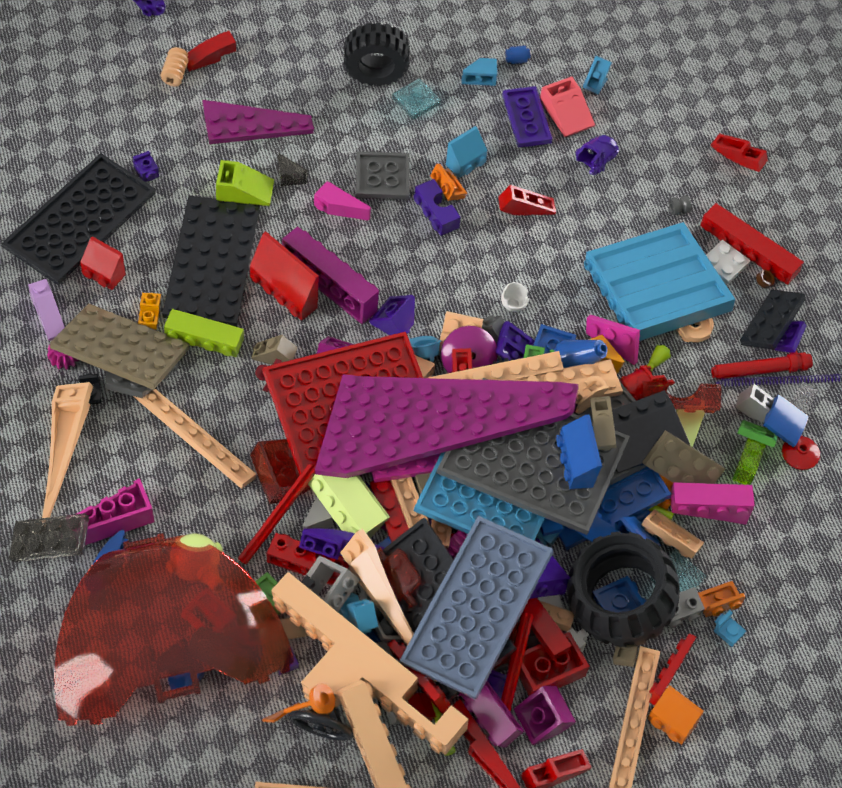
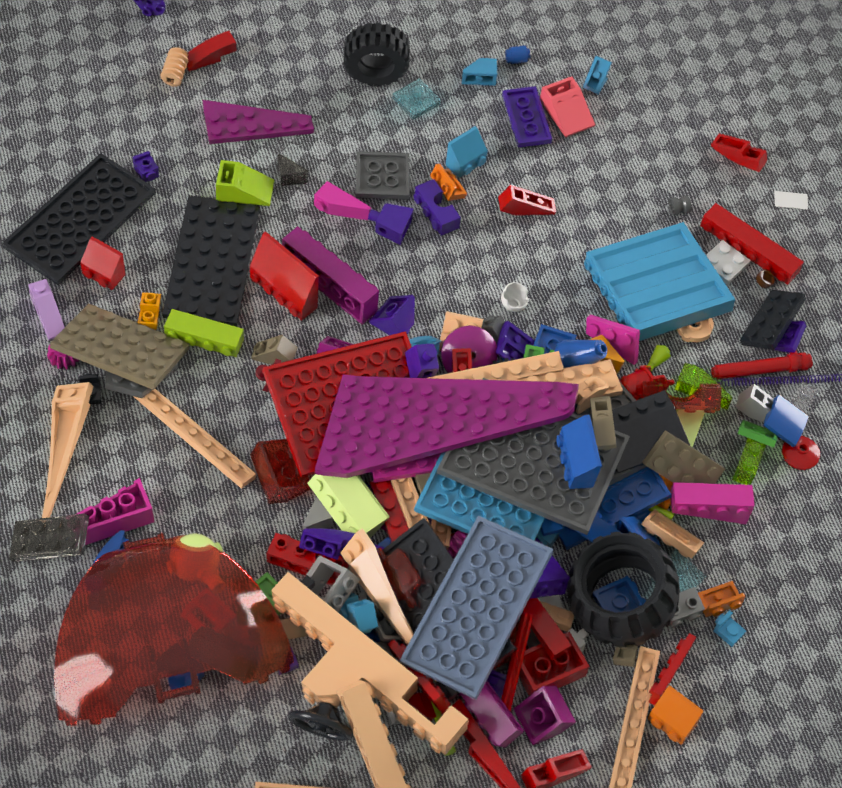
red axle [238,464,315,565] -> none
orange piece [262,683,335,723] -> none
dark purple helmet [575,135,619,175] -> none
none -> dark purple torso [368,203,414,245]
none -> dark purple torso [405,344,439,378]
none -> clear neon green slope [674,362,733,410]
none -> white sticker [774,191,808,210]

